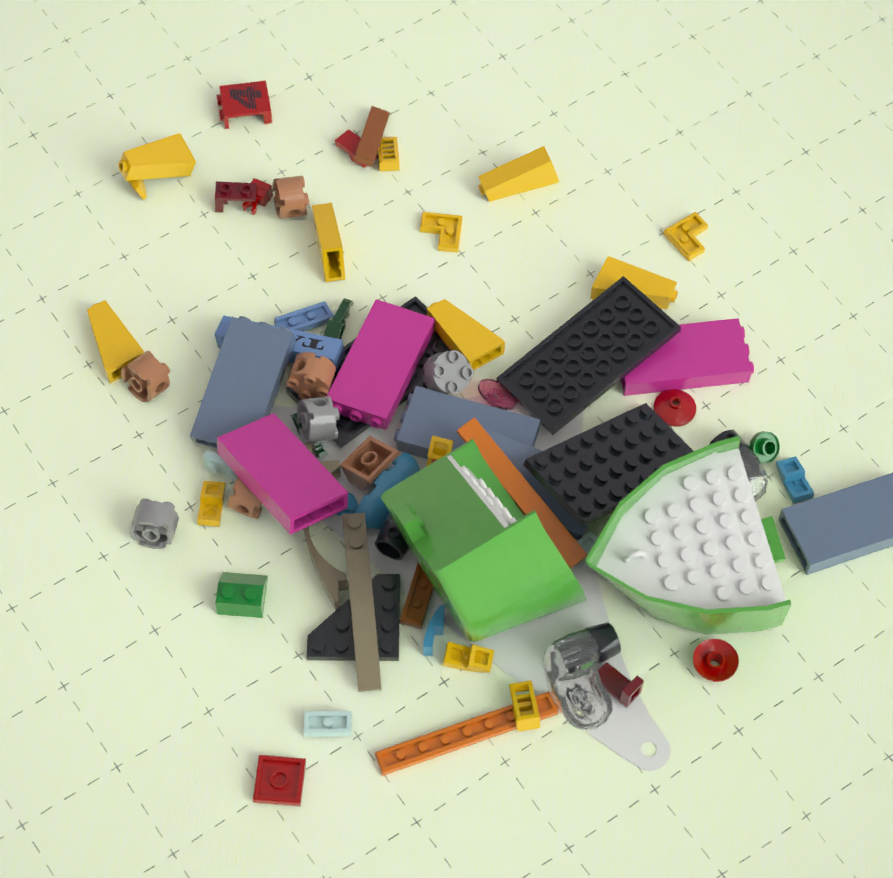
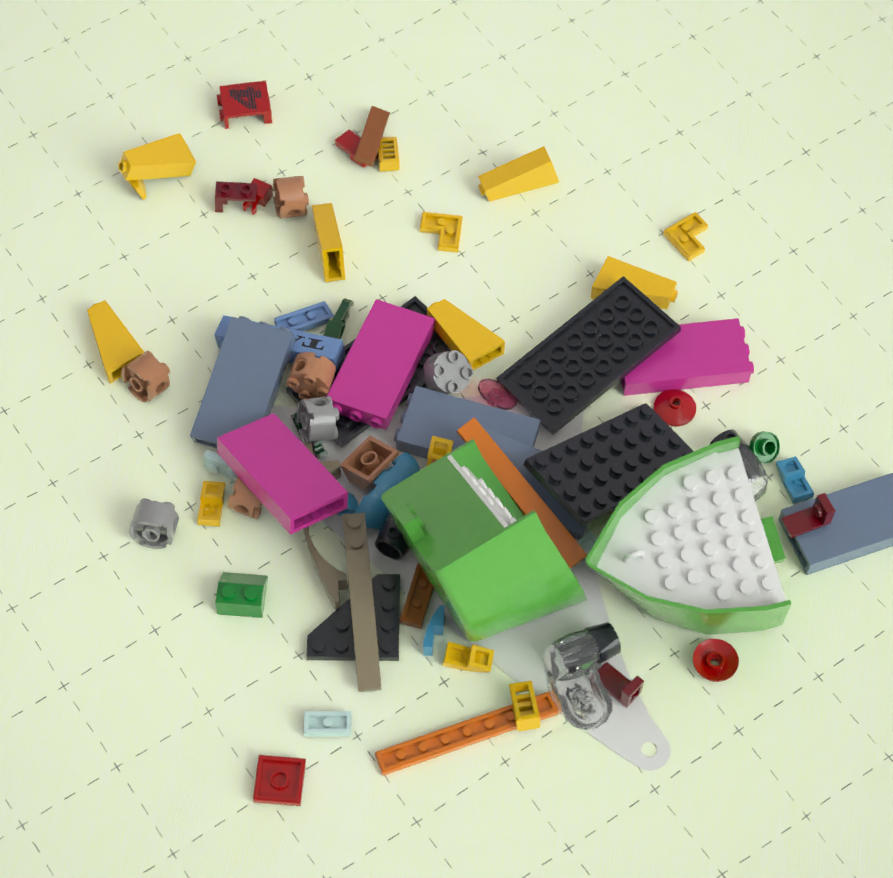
none -> dark red bracket [781,493,835,538]

